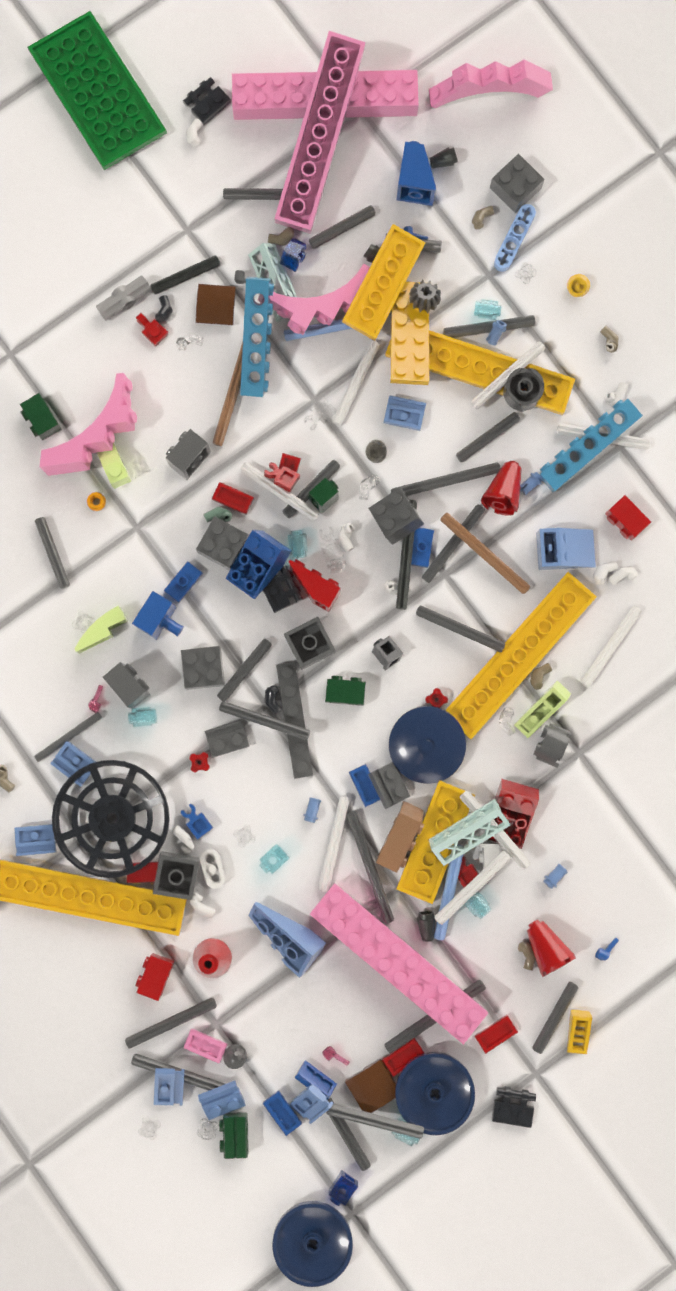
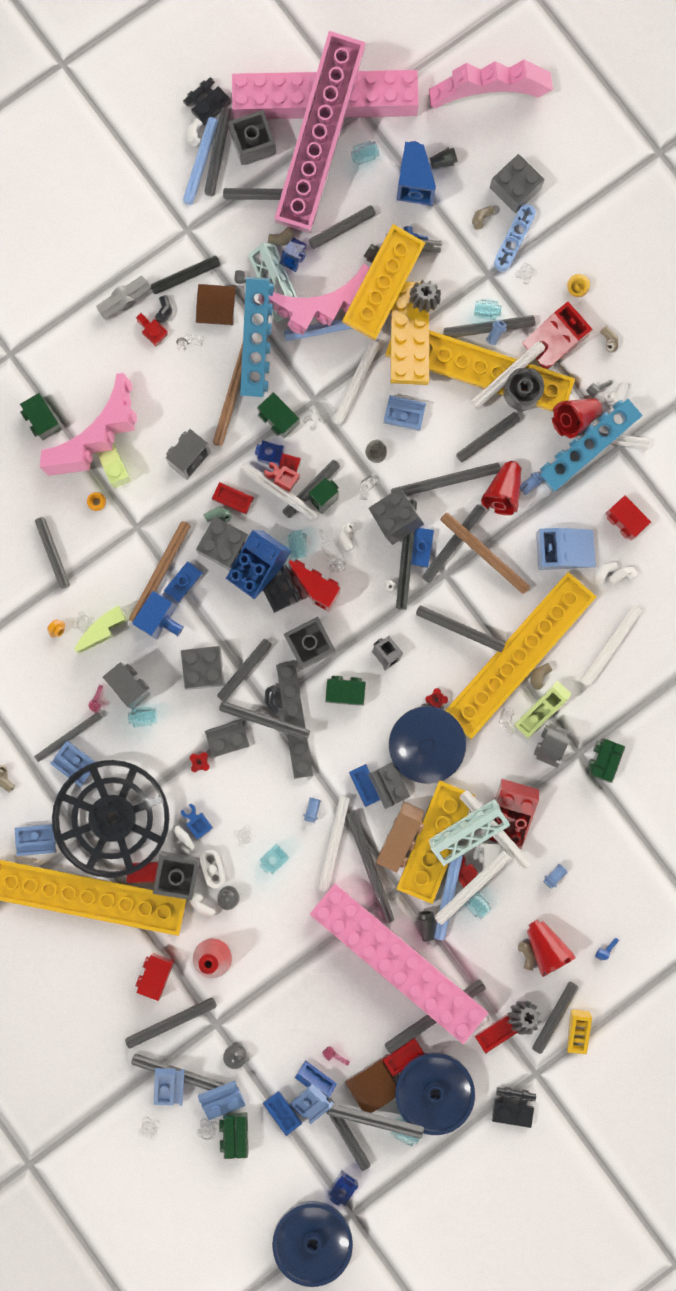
green plate [27,11,167,170] -> none
bright pink plate [184,1029,228,1063] -> none
medium blue wedge [248,902,326,978] -> none
none -> light orange plate [47,619,65,638]
none -> medium nougat axle [129,521,191,622]
none -> light blue axle [183,117,218,205]
none -> dark grey axle [204,107,231,196]
none -> dark grey hat [217,886,240,910]
none -> dark grey brick [228,110,276,165]
none -> clear blue brick [255,440,285,467]
none -> dark green brick [257,392,300,438]
none -> clear light blue brick [351,140,379,165]
none -> dark grey gear [507,1001,541,1035]
none -> slope [522,301,593,369]
none -> red cone [551,398,602,439]
none -> dark grey hand [586,380,612,397]
none -> dark green brick [586,738,625,783]

